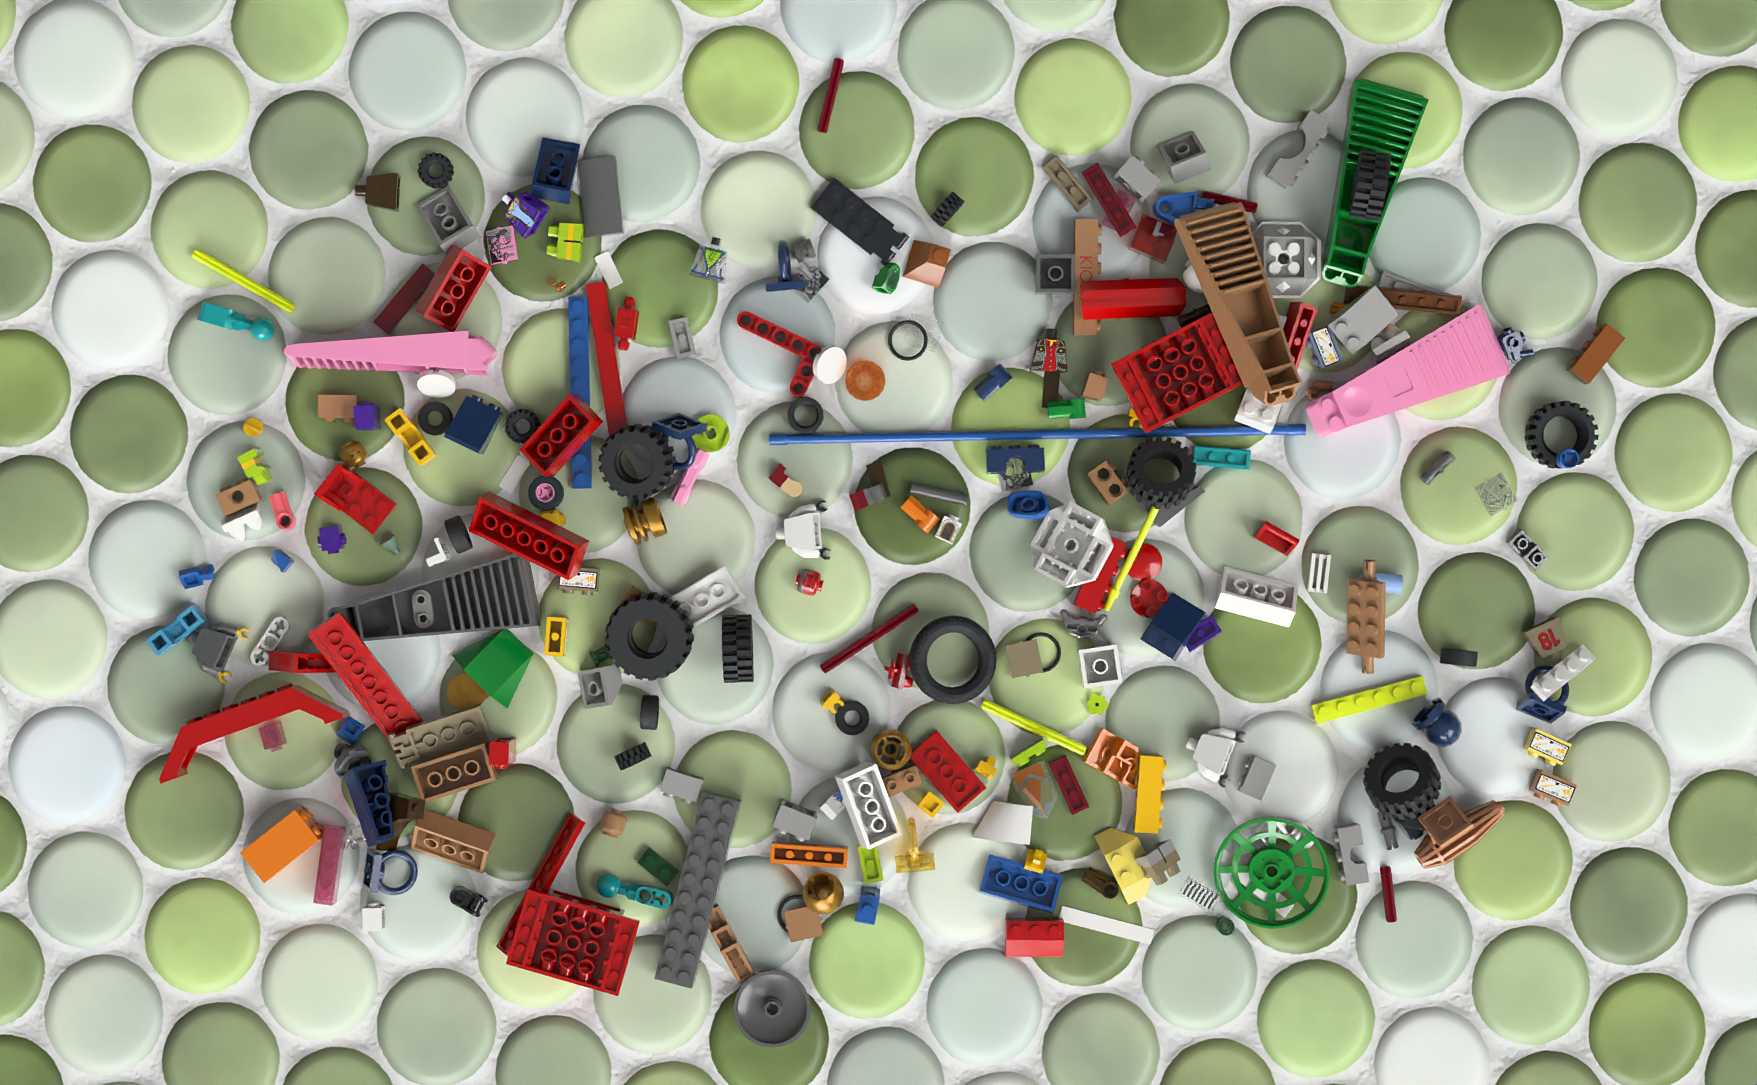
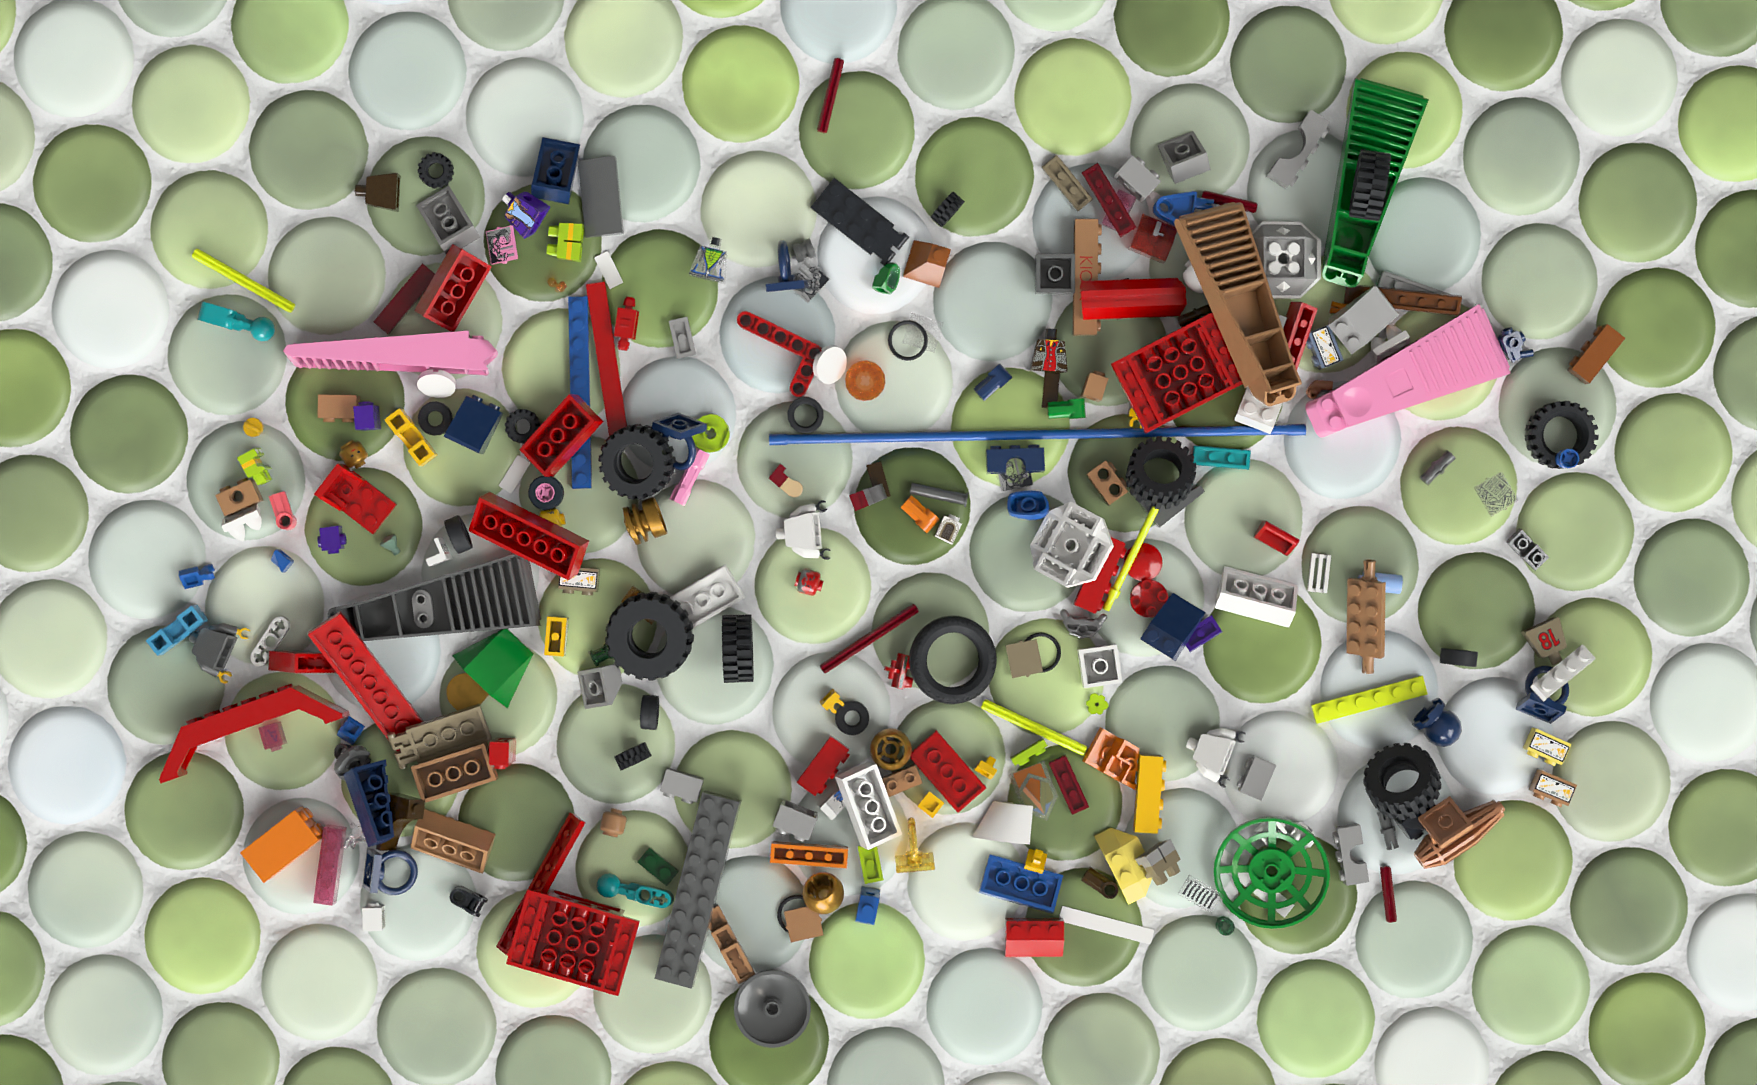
none -> red brick [797,735,850,796]

